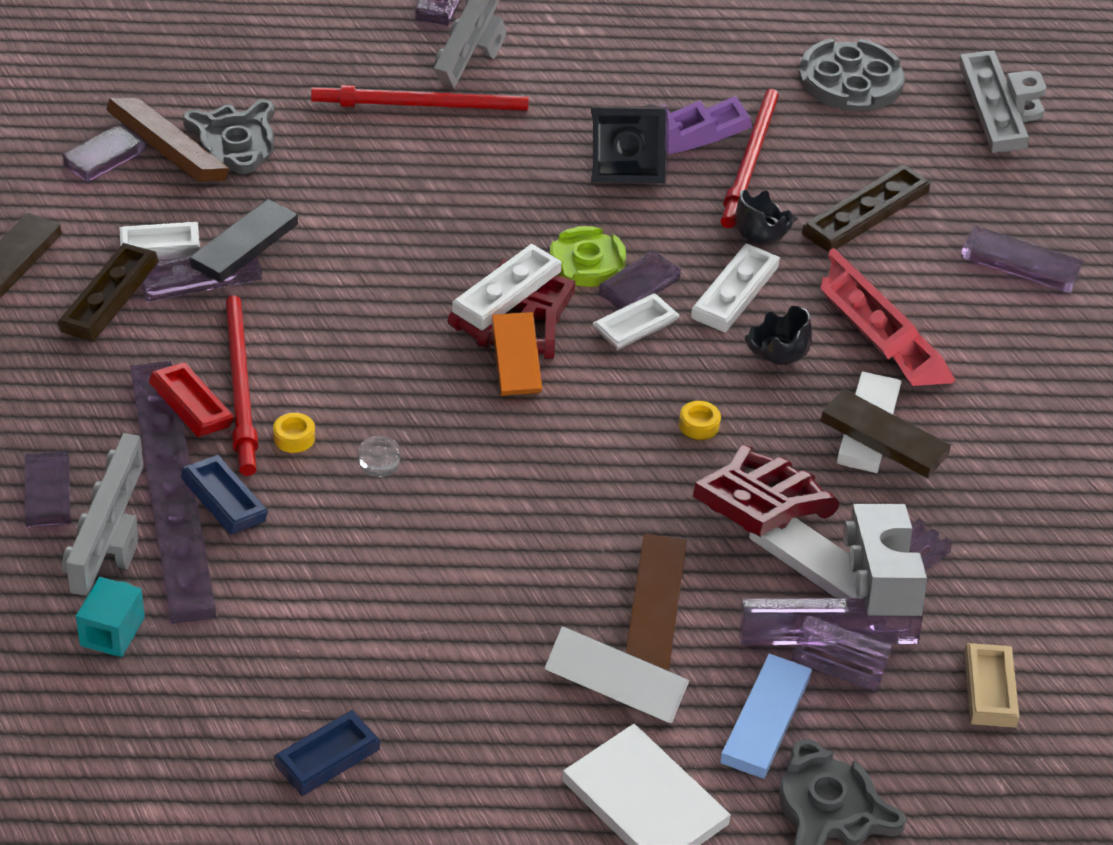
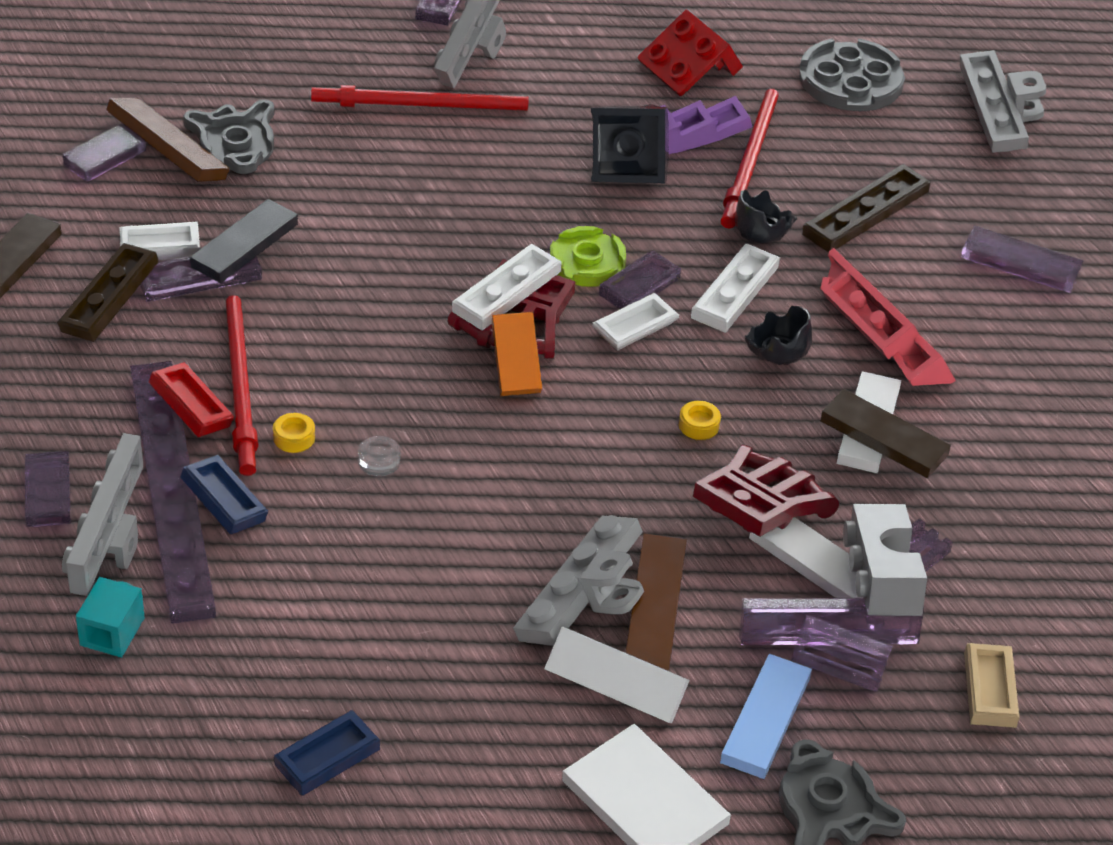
none -> light grey plate [513,515,644,646]
none -> red bracket [637,9,743,96]

